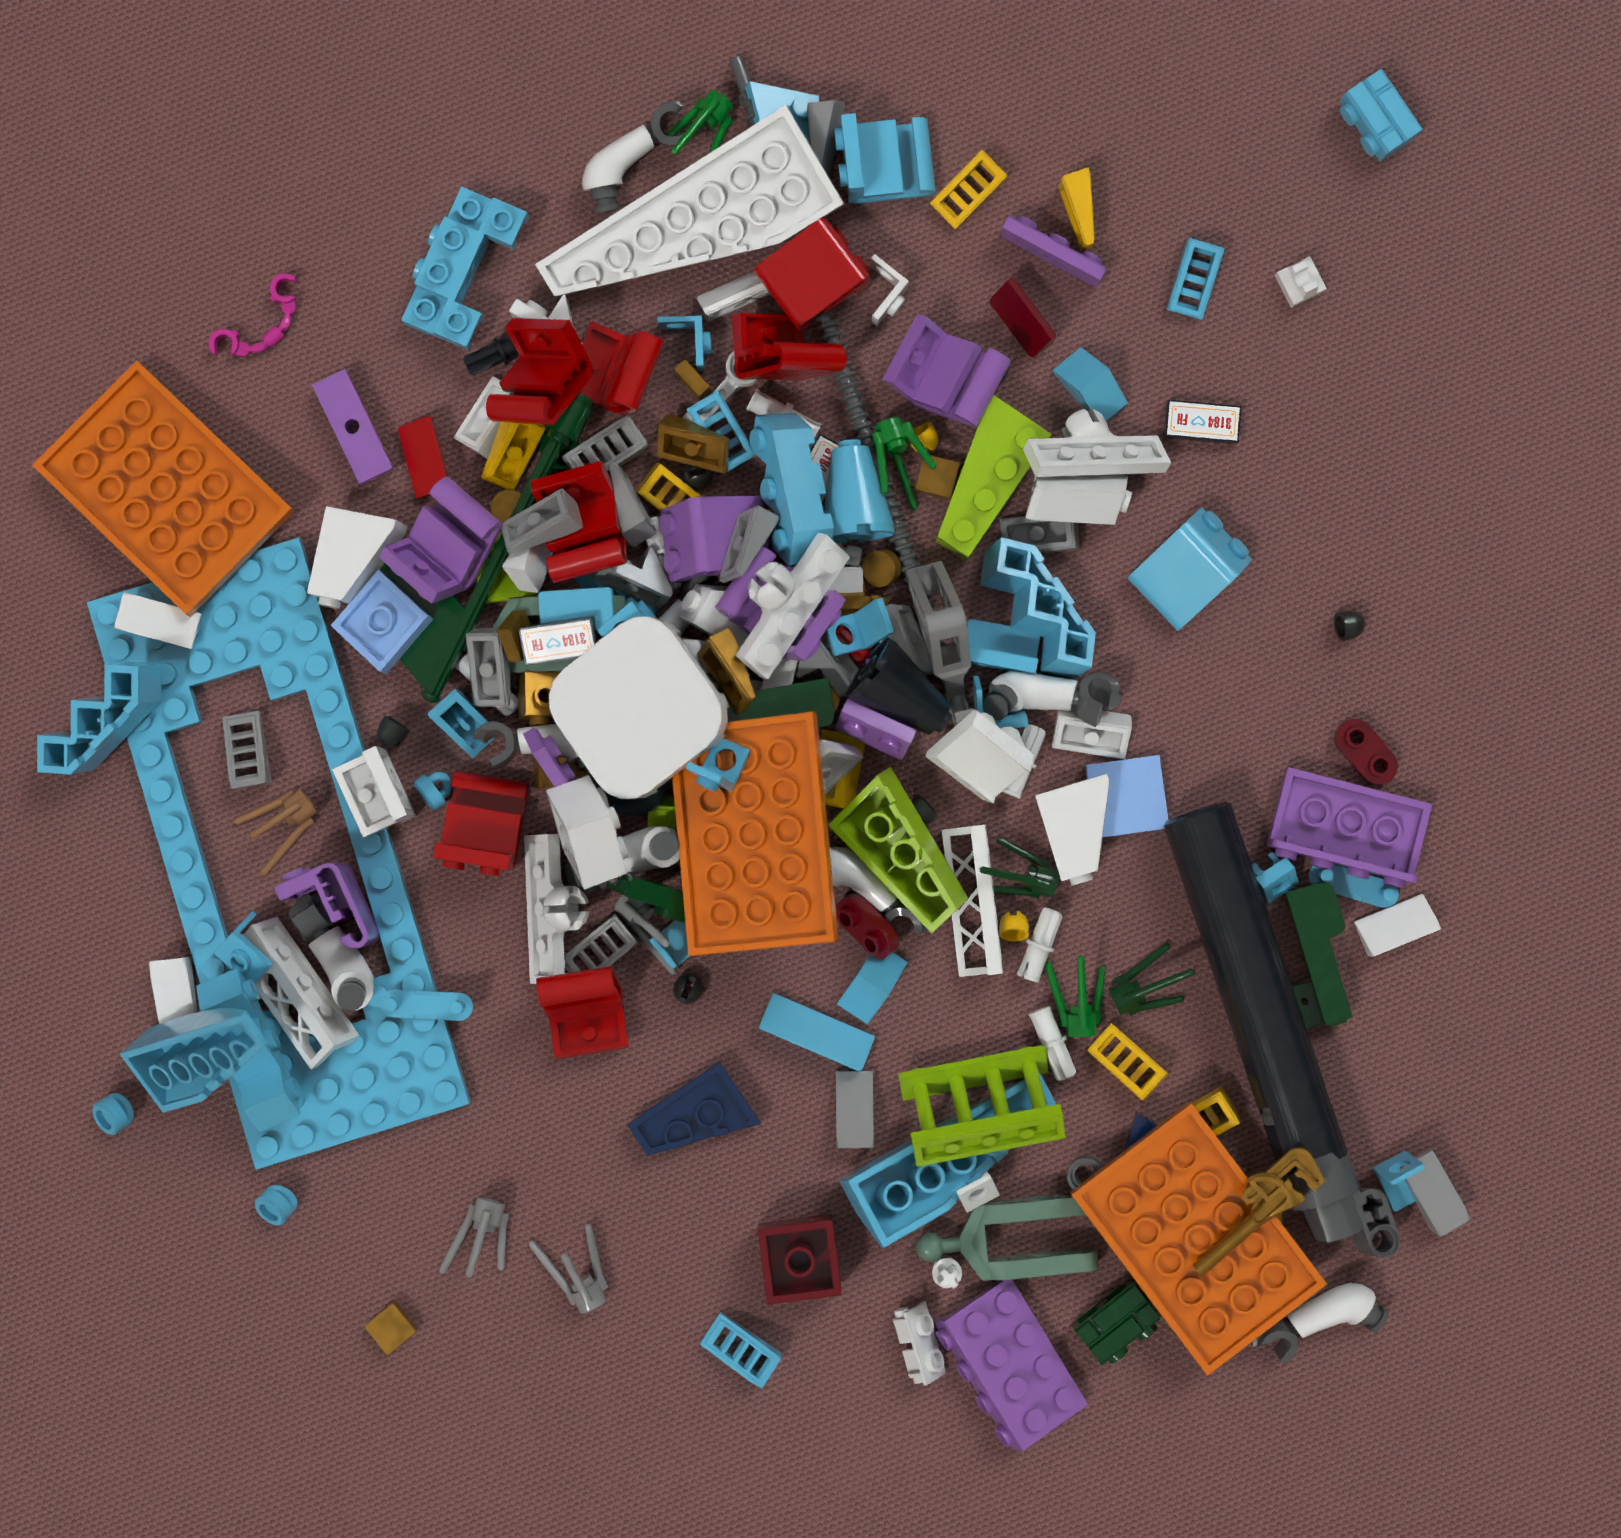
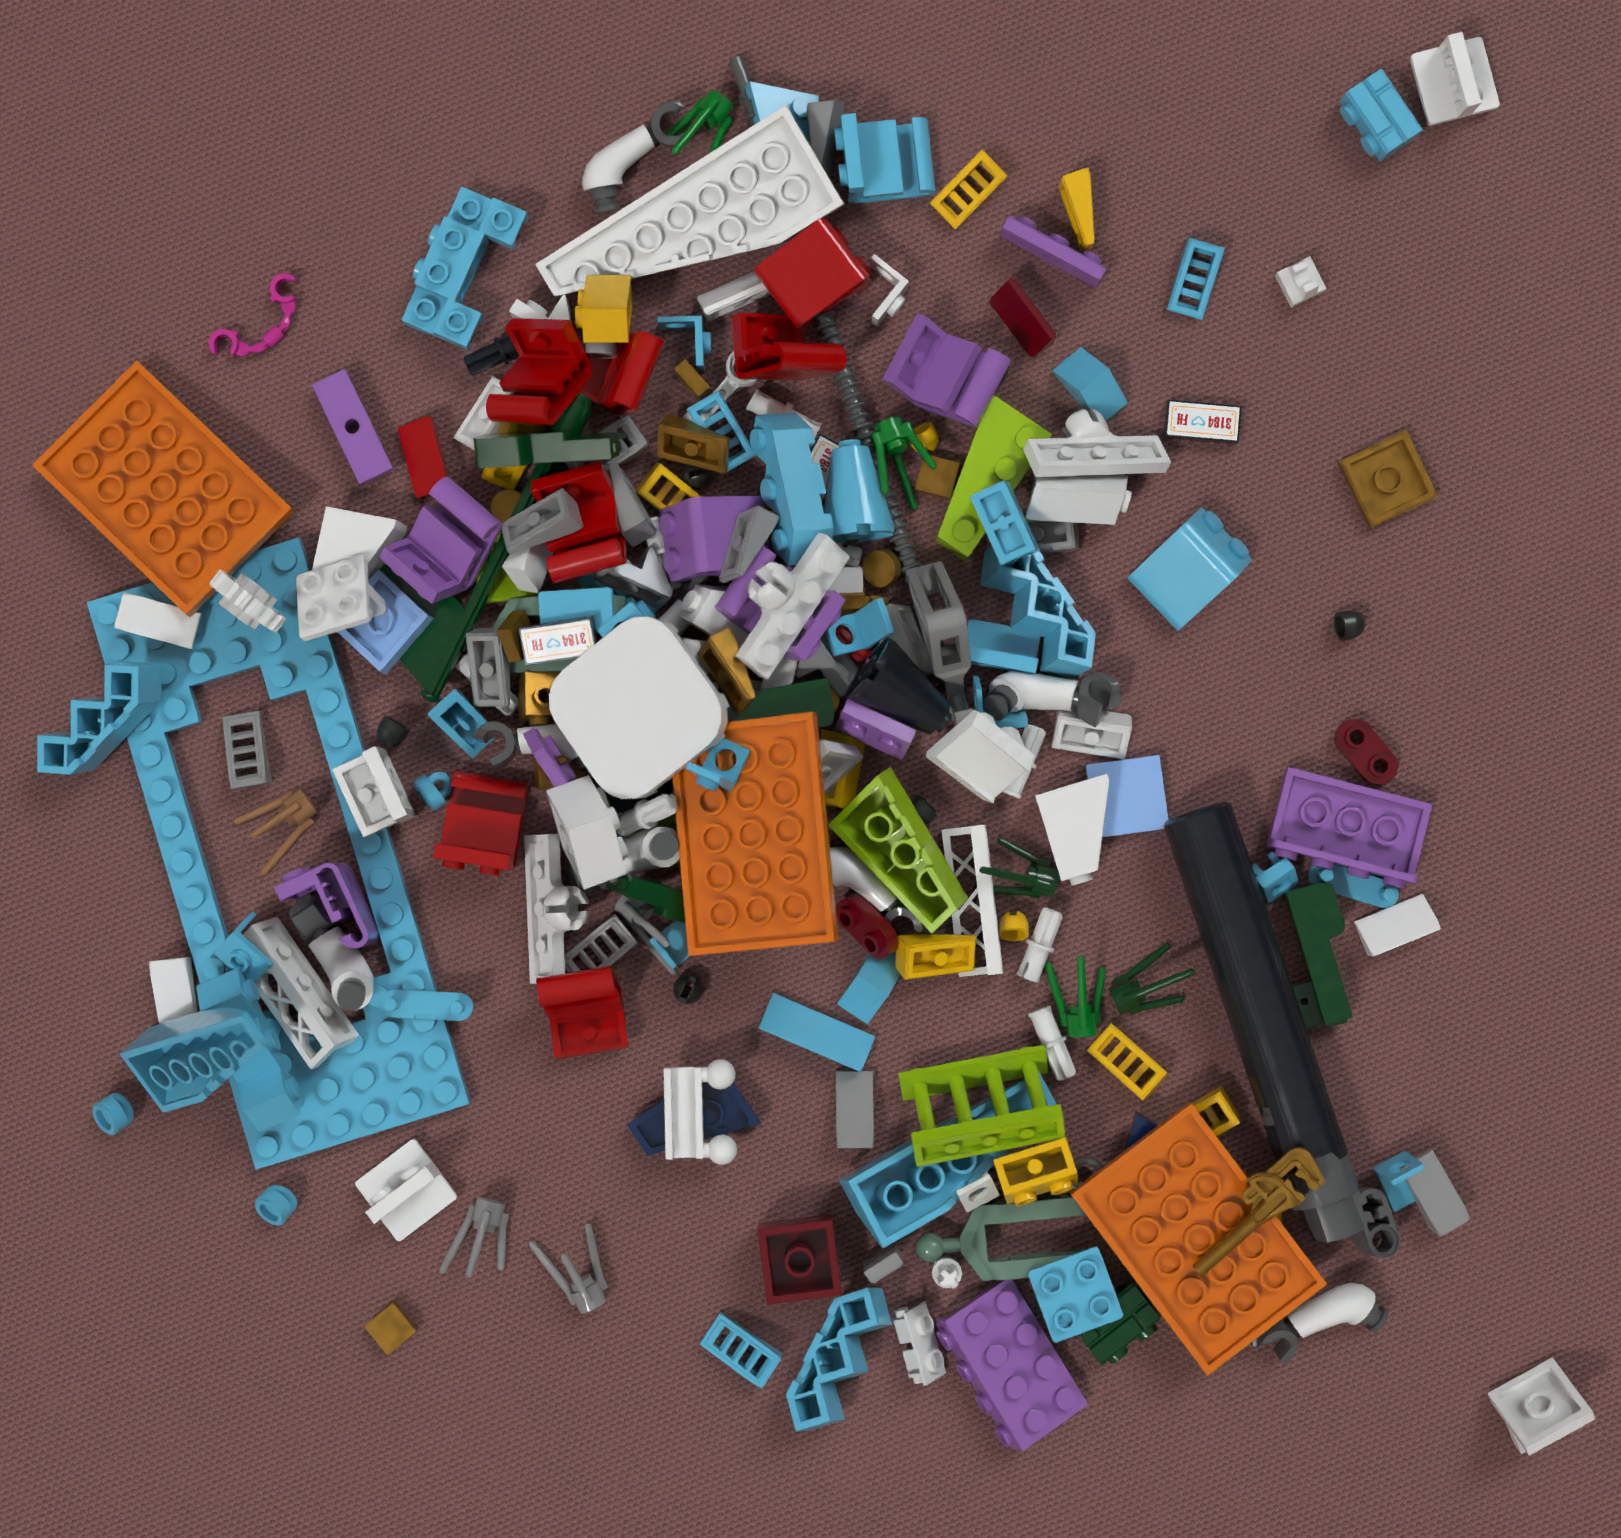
none -> white gear [209,569,286,633]
none -> white bracket [296,555,386,641]
none -> white bracket [355,1139,457,1241]
none -> dark green piece [473,429,626,468]
none -> yellow brick [575,275,633,343]
none -> light grey tile [581,339,617,359]
none -> white axle [616,794,679,837]
none -> white gear [664,1059,737,1165]
none -> medium azure brick [786,1287,893,1432]
none -> light grey tile [862,1242,903,1284]
none -> yellow slope [895,934,976,980]
none -> medium azure hinge [970,480,1040,565]
none -> yellow brick [993,1137,1079,1206]
none -> medium azure bracket [1028,1246,1123,1342]
none -> pearl gold tile [1337,430,1438,529]
none -> white bracket [1410,32,1500,126]
none -> white bracket [1487,1357,1595,1456]

